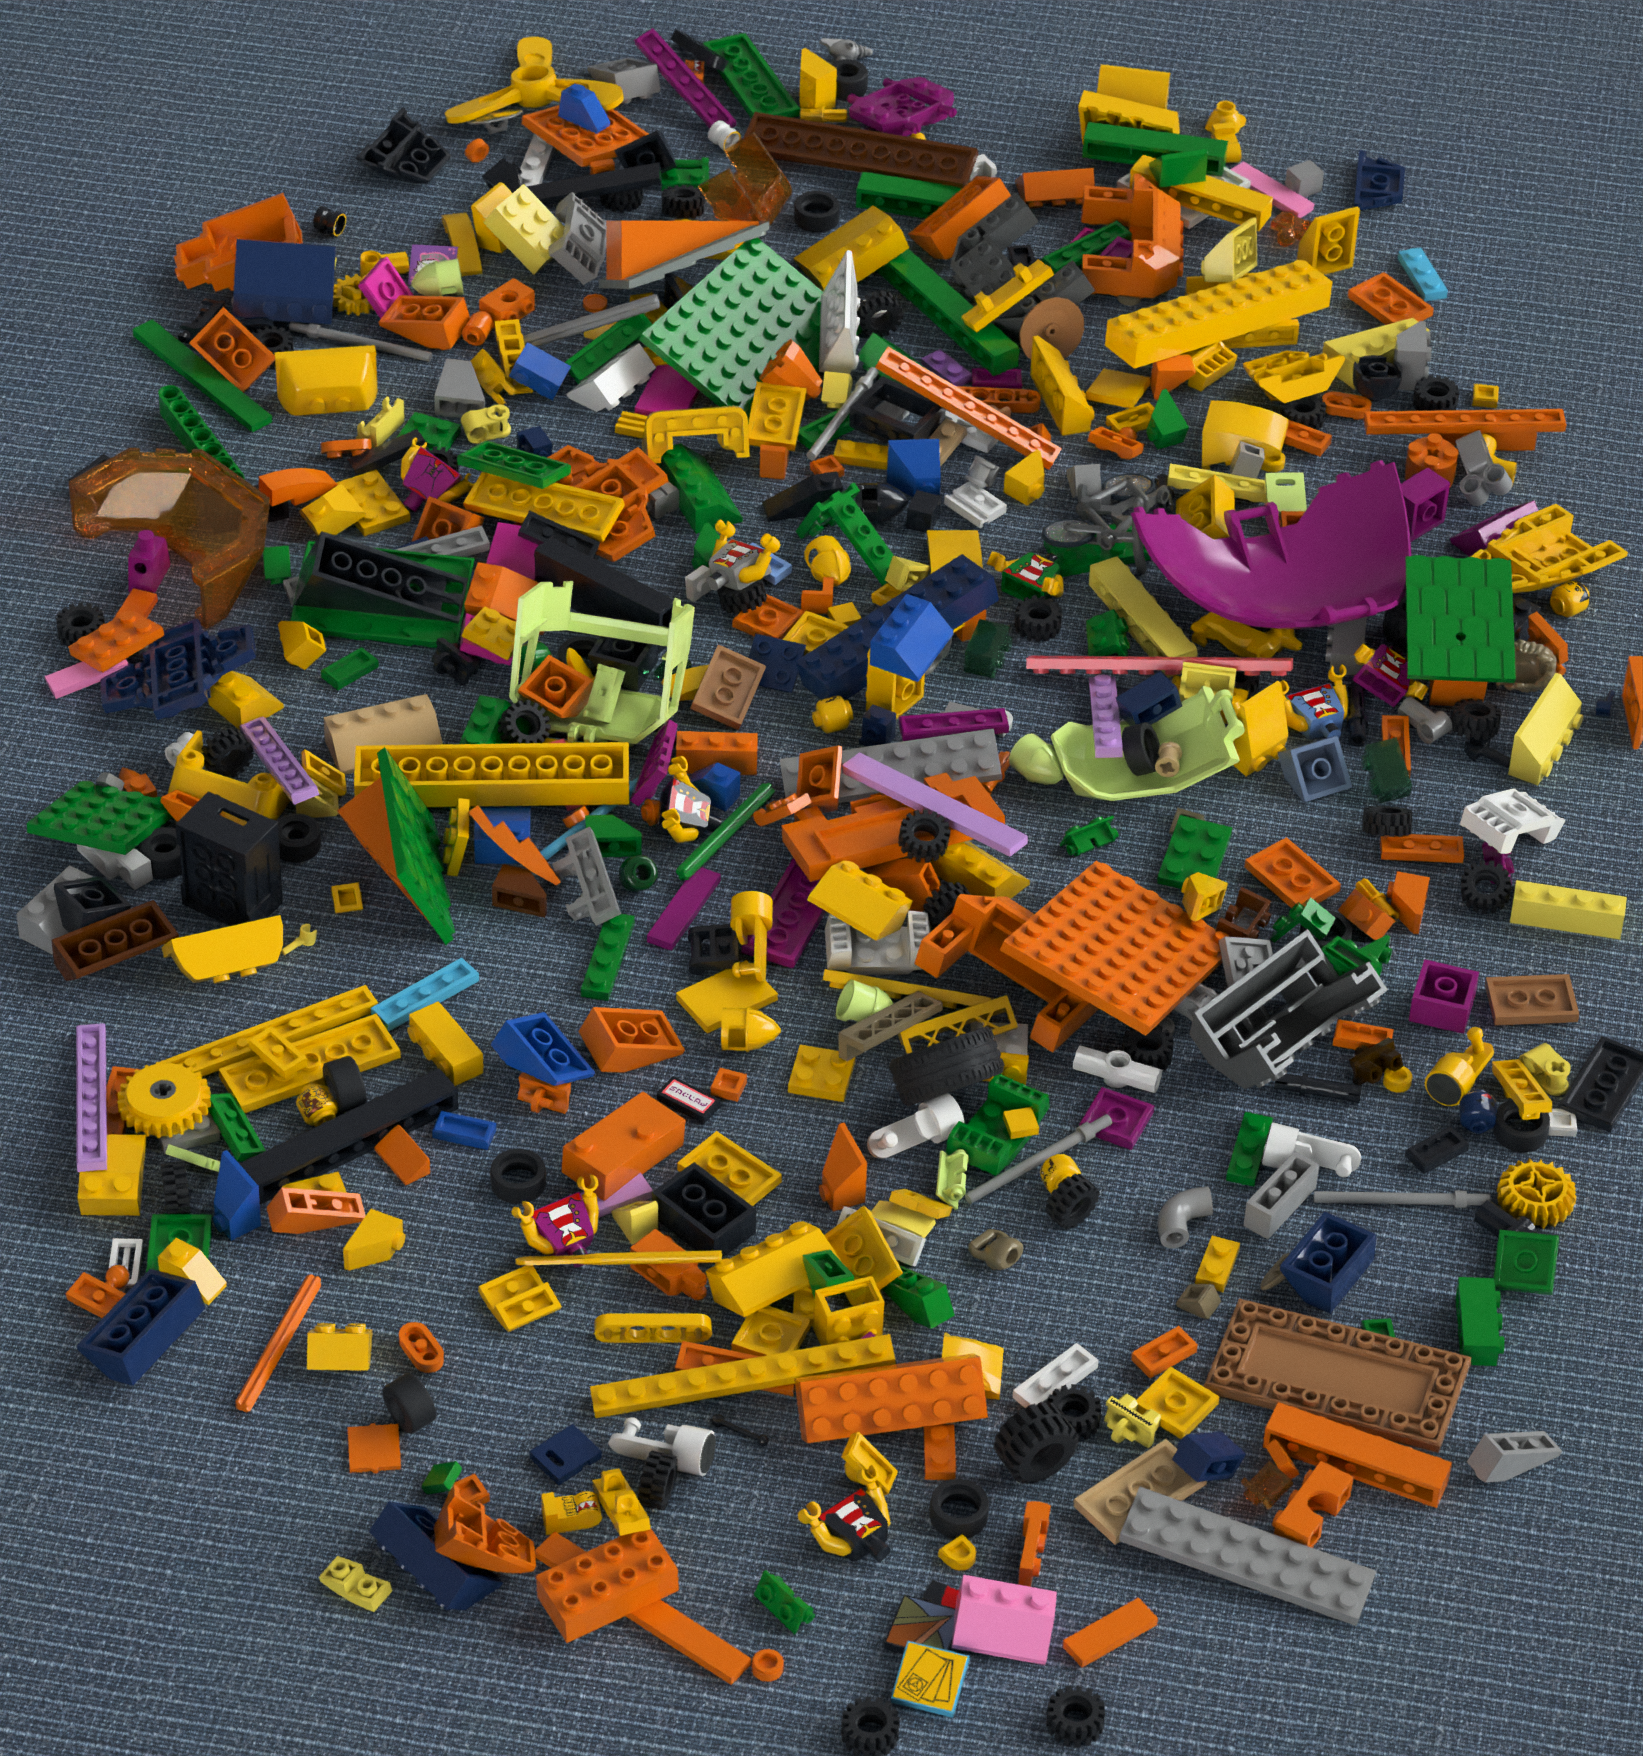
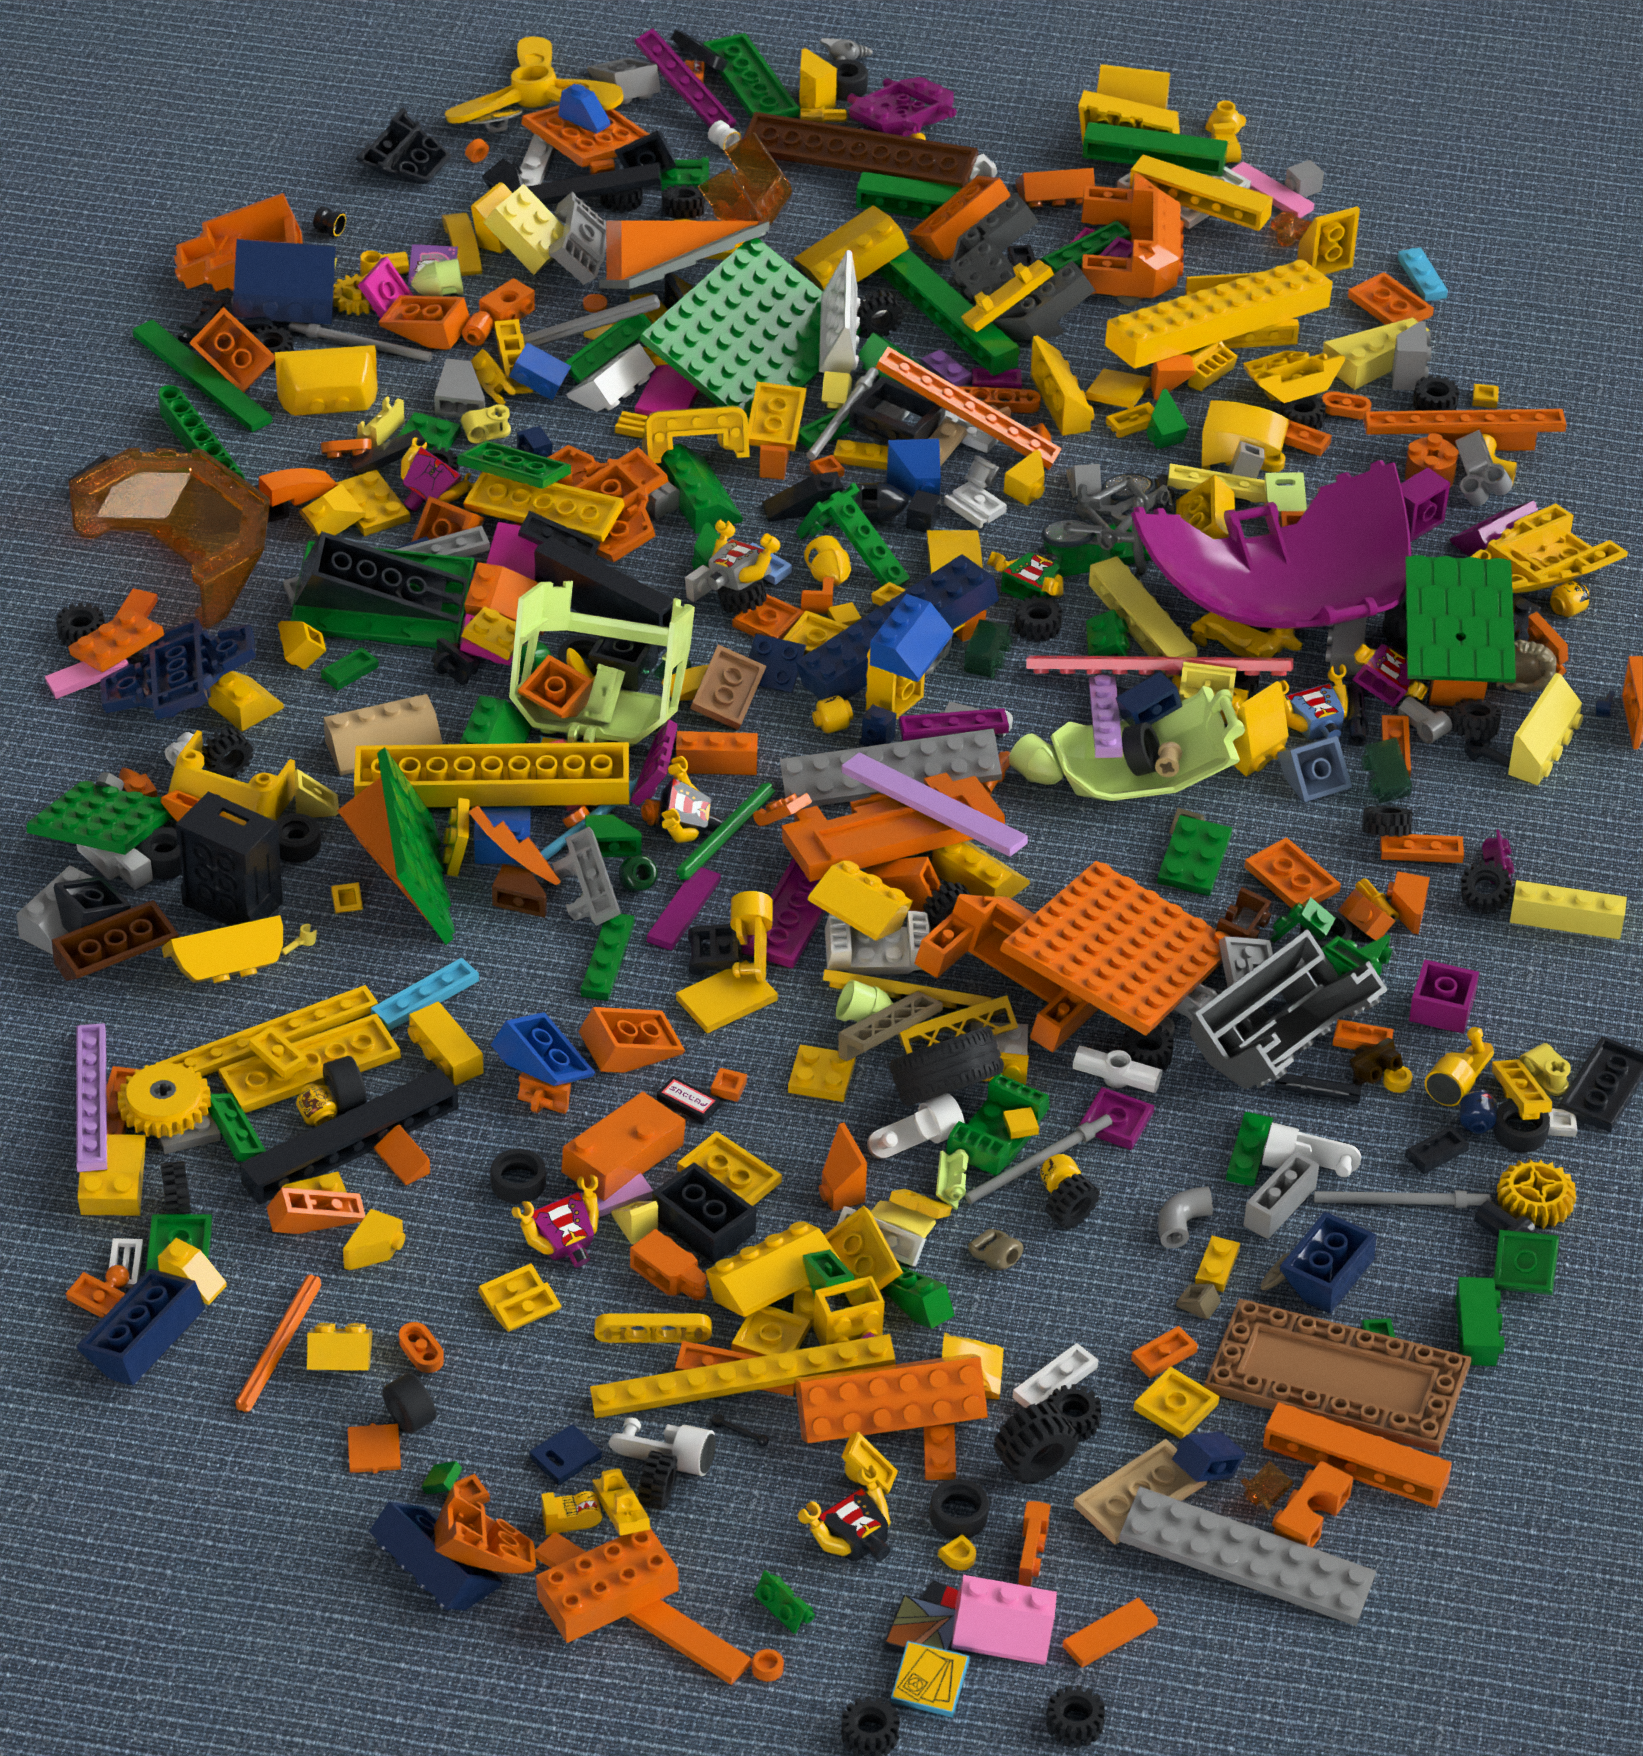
magenta torso [128,530,171,593] -> none
yellowish green piece [165,1144,220,1172] -> none
blue slope [213,1150,261,1241] -> none
lavender tile [239,716,320,805] -> none
green slope [262,546,291,585] -> none
yellow slope [301,749,347,796] -> none
light yellow slope [319,1556,392,1612] -> none
blue tile [432,1111,497,1150] -> none
black tyre [498,700,551,744] -> none
yellow piece [515,1250,722,1265] -> none
blue slope [689,762,740,812] -> none
yellow helmet [721,1007,781,1052] -> none
orange cone [759,339,823,401] -> none
black tyre [794,191,839,232] -> none
orange slope [796,745,842,813] -> none
light yellow slope [885,556,930,591] -> none
black tyre [898,809,950,863] -> none
medium nougat piece [1019,297,1084,359] -> none
green hinge [1059,815,1118,856] -> none
orange plate [1088,426,1144,459] -> none
light yellow hips [1104,1394,1161,1448] -> none
green slope [1149,149,1208,188] -> none
yellow slope [1181,872,1228,922] -> none
light yellow slope [1201,218,1257,282] -> none
orange tile [1265,1439,1300,1481] -> none
black cylinder [1352,355,1403,402] -> none
dark blue wing [1354,150,1405,211] -> none
white plate [1460,789,1565,854] -> none
light grey slope [1467,1431,1563,1482] -> none
medium nougat plate [1485,974,1579,1025] -> none

